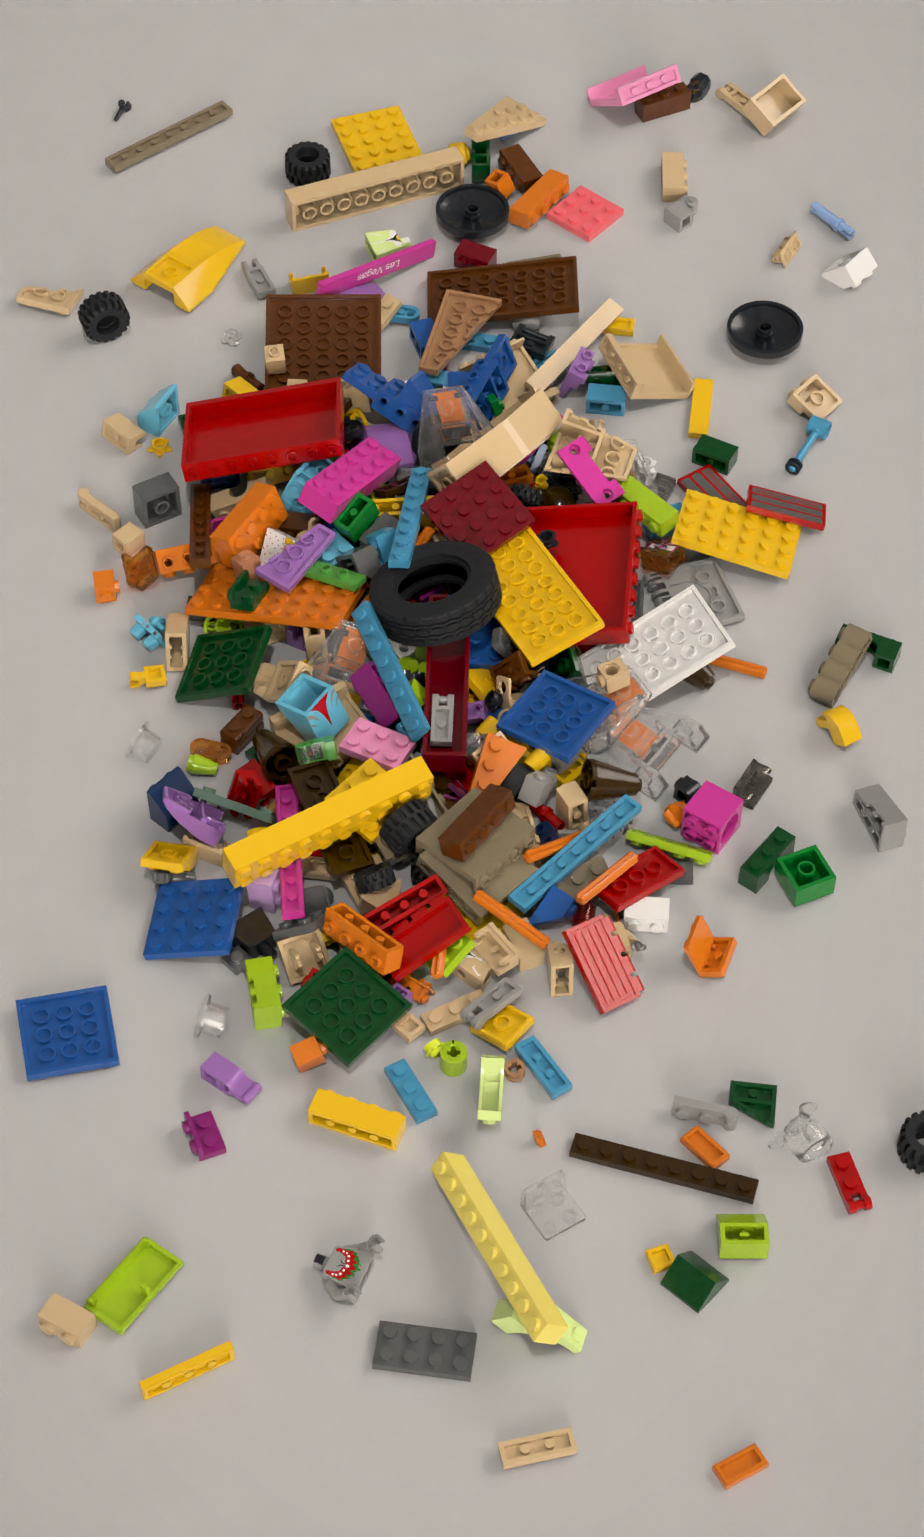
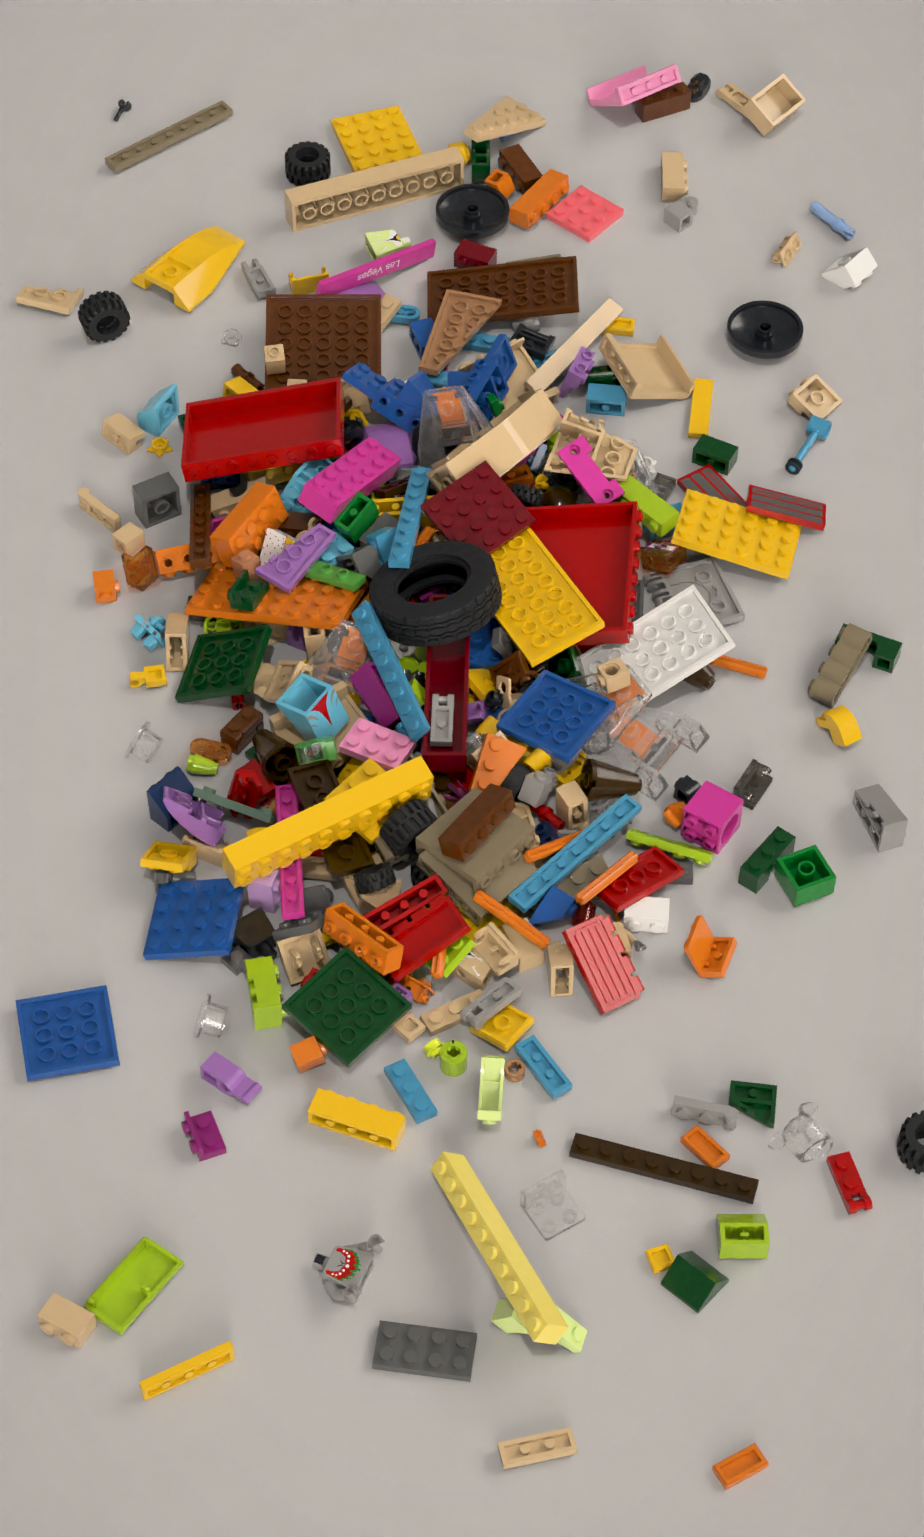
black plate [537,530,559,549] -> none

